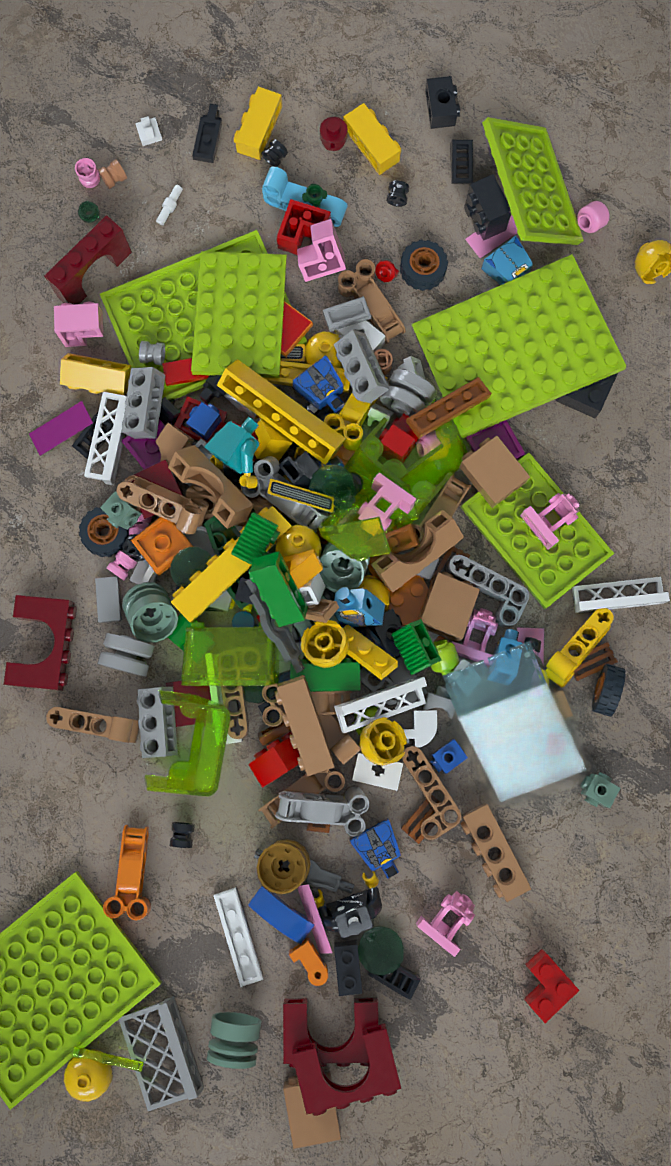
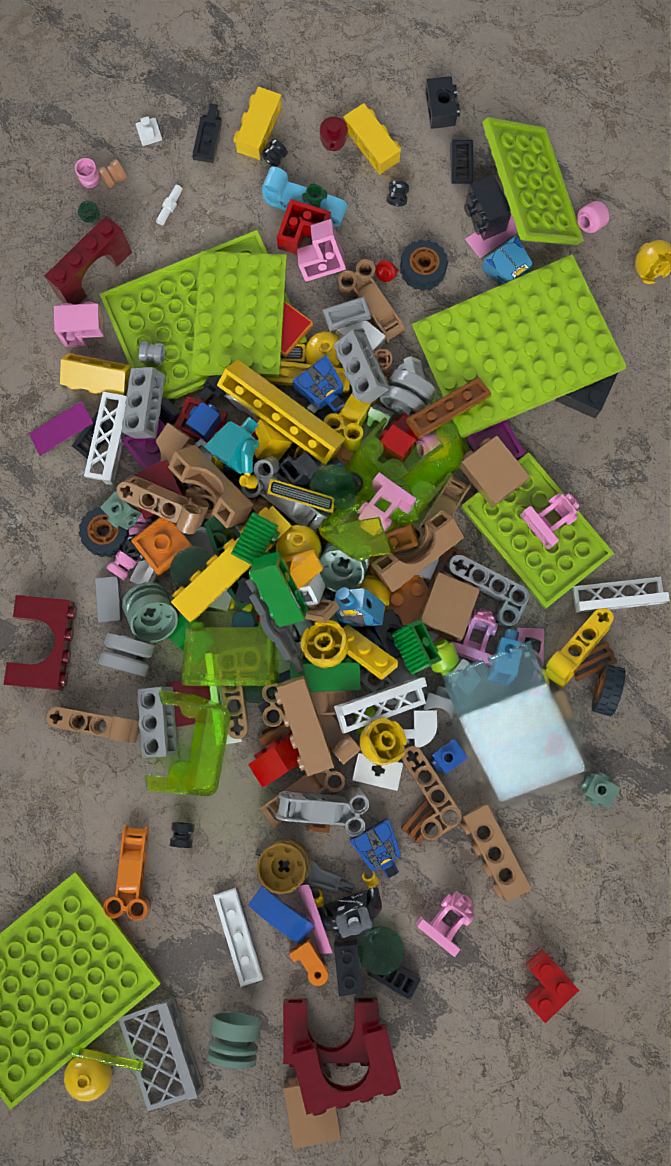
red tile [162,358,209,386] -> none

